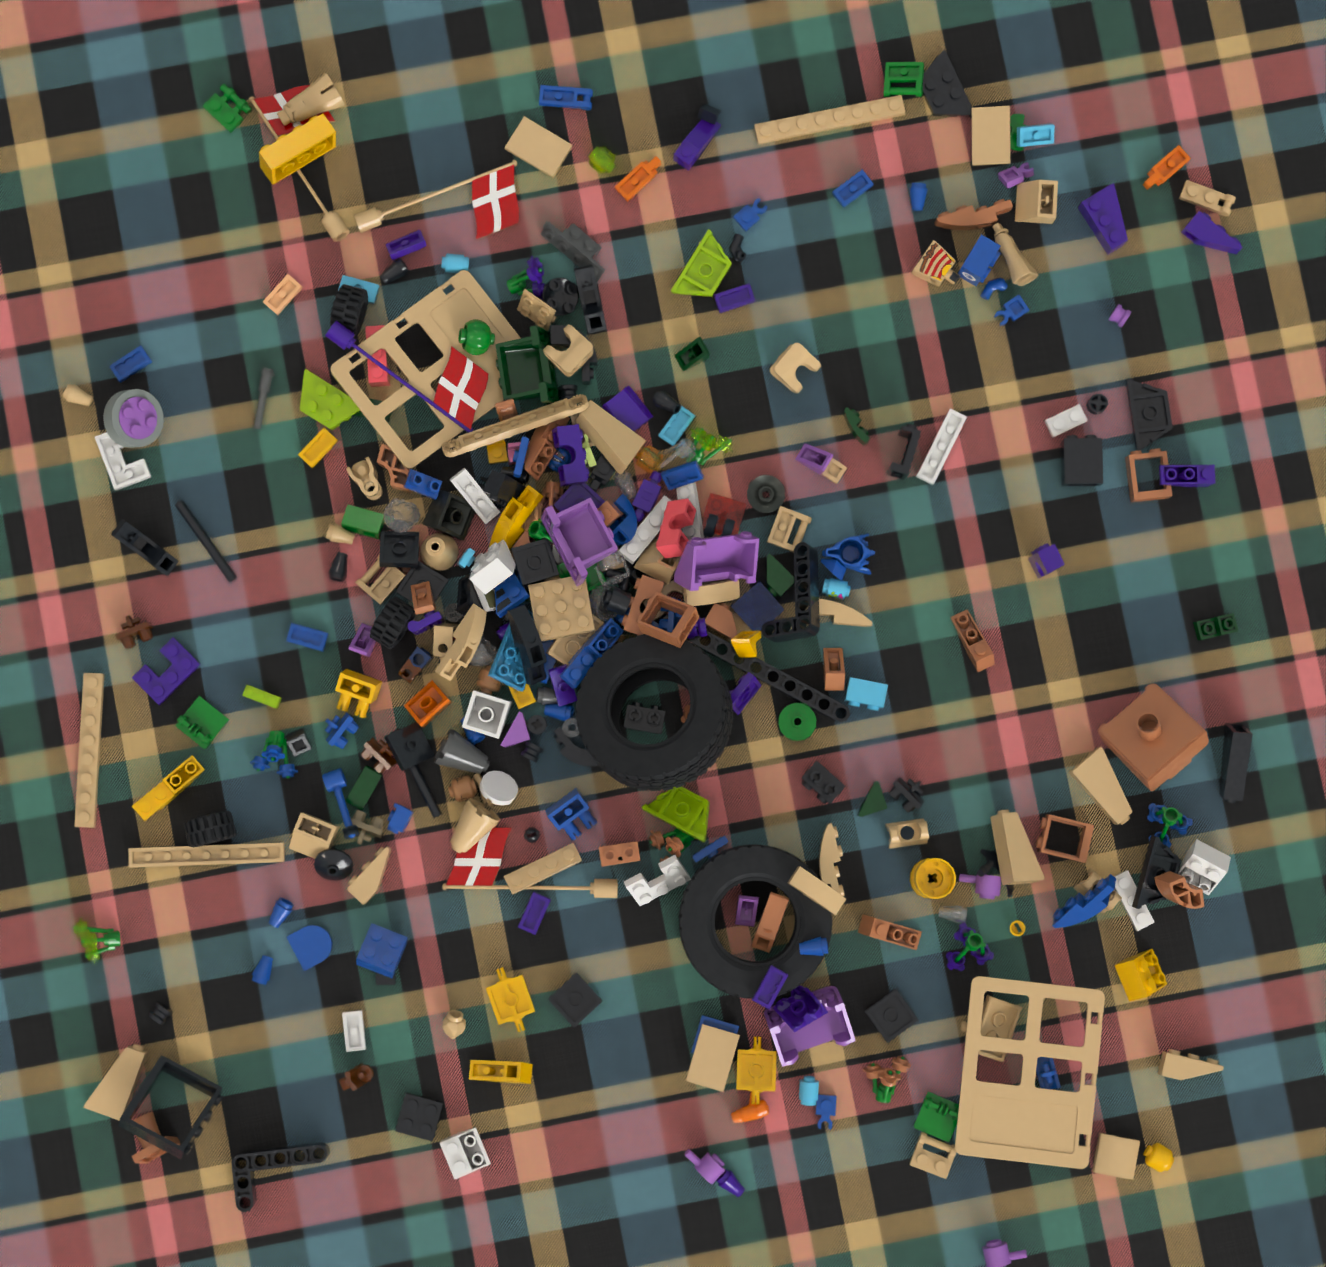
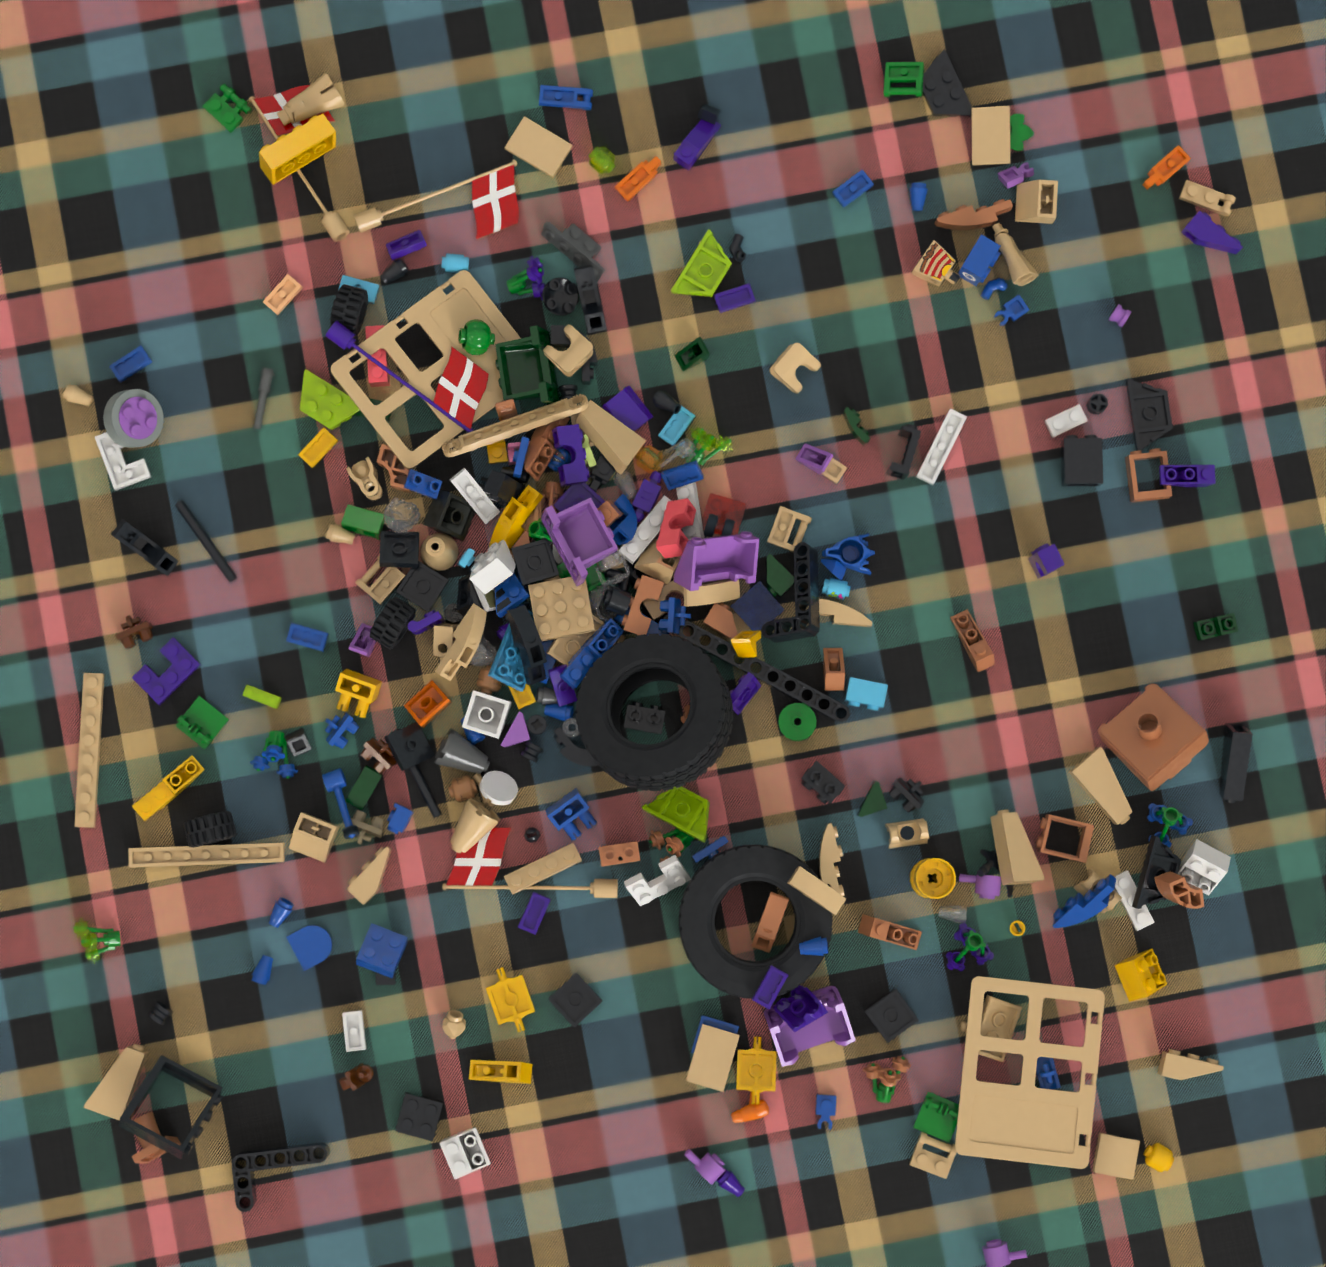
black dish [314,849,353,881] -> none
black cone [328,552,348,582] -> none
leg [398,646,434,684] -> none
nougat slope [411,581,436,615] -> none
tan hinge [517,289,557,331] -> none
nougat window [637,592,699,648] -> none
dark purple wheel [688,618,707,639] -> none
blue plate [733,198,767,232] -> none
medium lavender slope [735,894,759,927] -> none
pearl dark grey dish [747,475,785,513] -> none
tan plate [754,95,905,144] -> none
medium azure brick [799,1076,819,1106] -> none
medium azure plate [1017,123,1055,147] -> none
dark purple wedge [1078,183,1128,255] -> none

